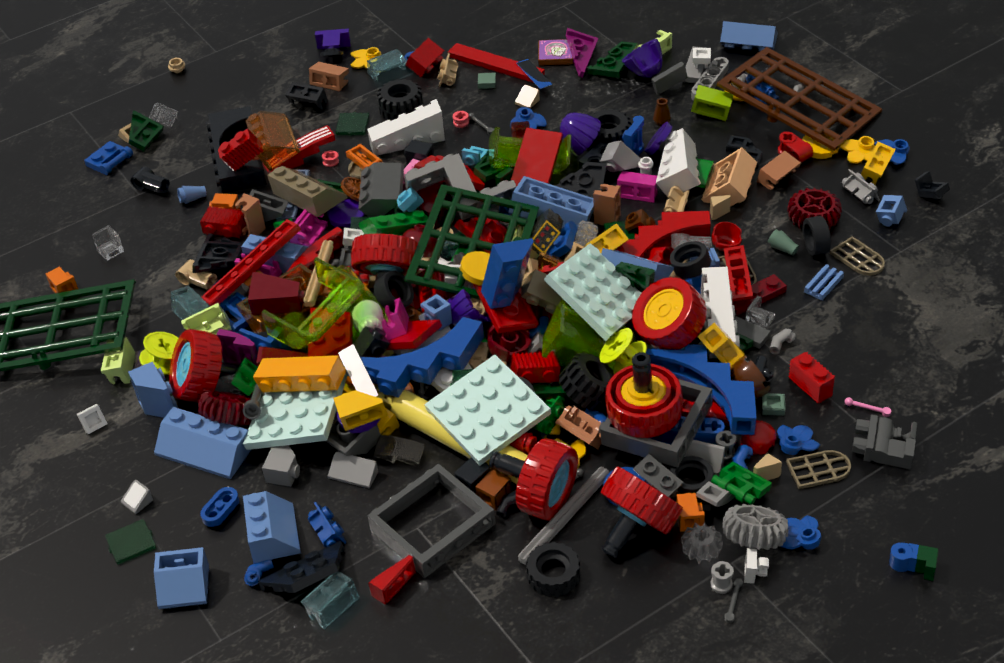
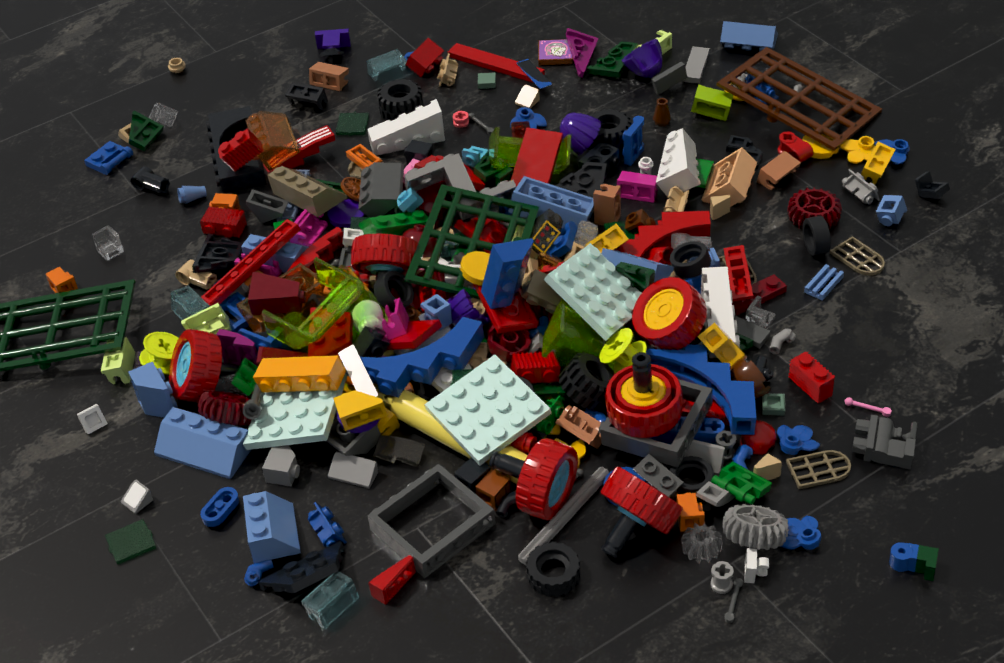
medium blue slope [154,547,209,609] -> none
nougat hinge [235,193,266,237] -> none
tan axle [303,240,334,307] -> none
coral bush [322,150,339,167] -> none
yellow plate [350,47,382,69] -> none
light grey slope [600,141,641,173] -> none
dark purple tile [644,122,672,156] -> none
light grey beam [691,57,729,101] -> none
white tile [693,48,711,68] -> none
red hair [712,222,742,252] -> none
sand green cone [768,229,799,256] -> none

